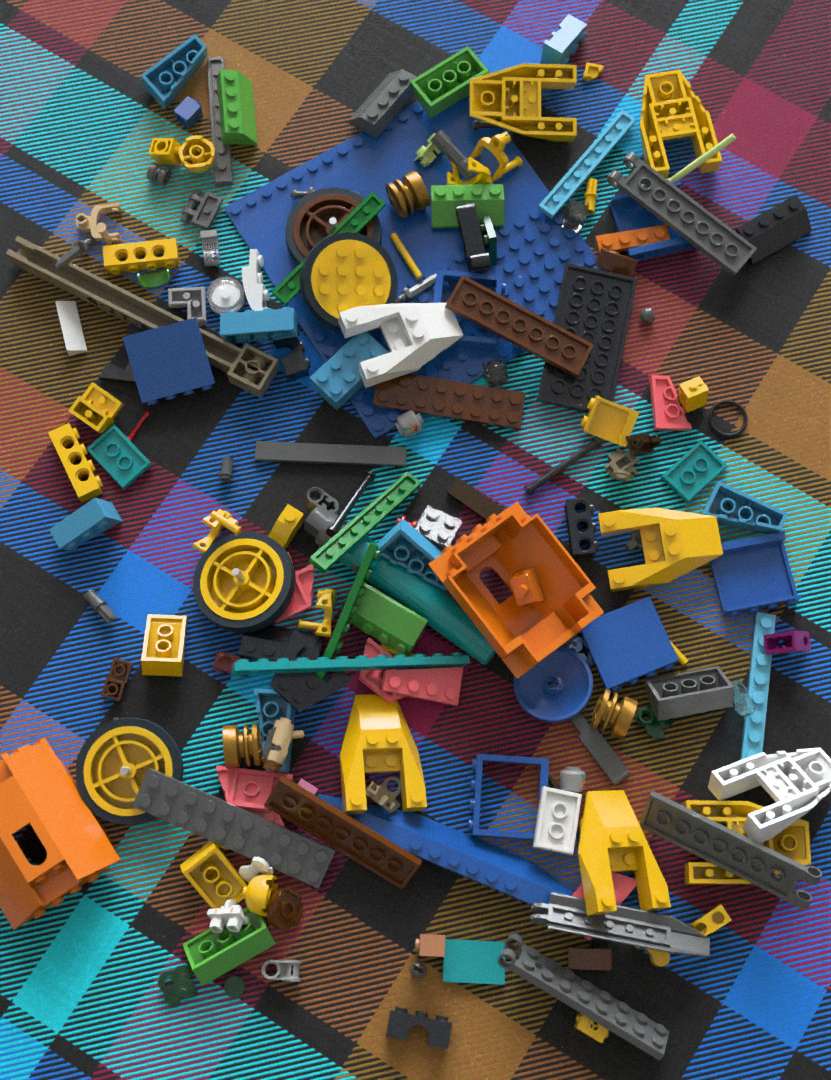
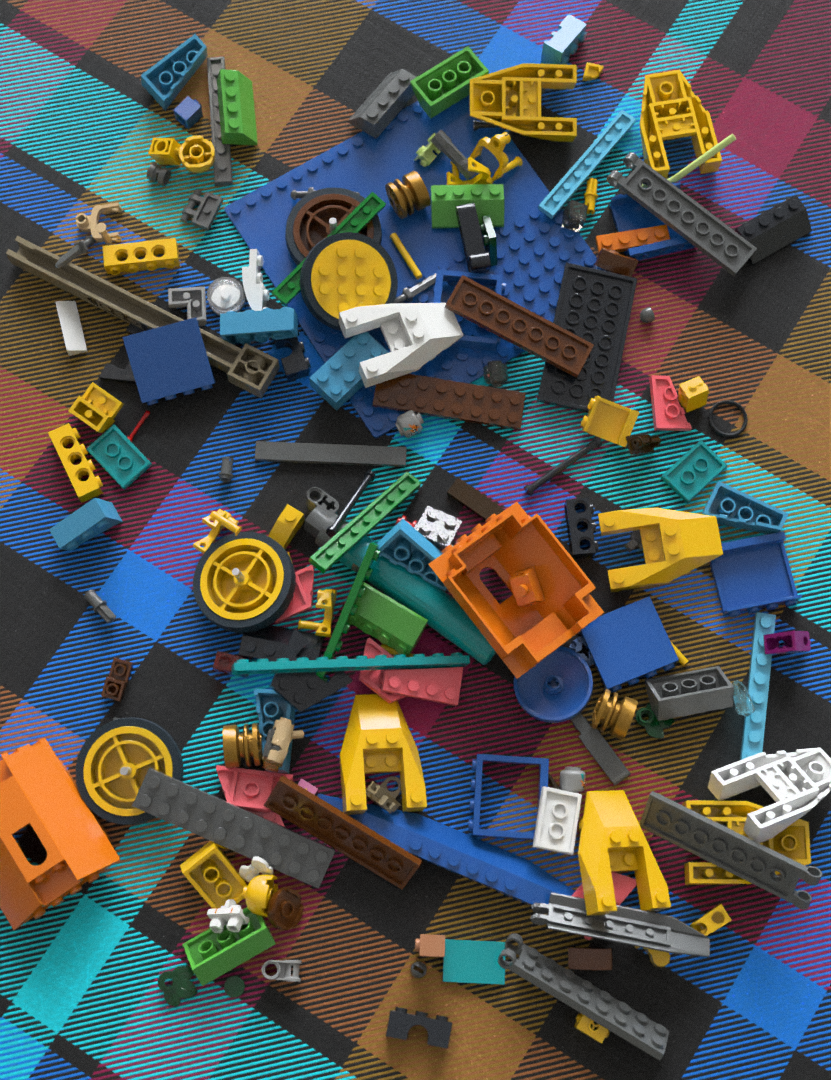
bright green helmet [137,269,170,288] -> none
yellow slope [141,614,187,676] -> none
light grey leg [200,229,220,267] -> none
dark tan piece [604,447,640,482] -> none

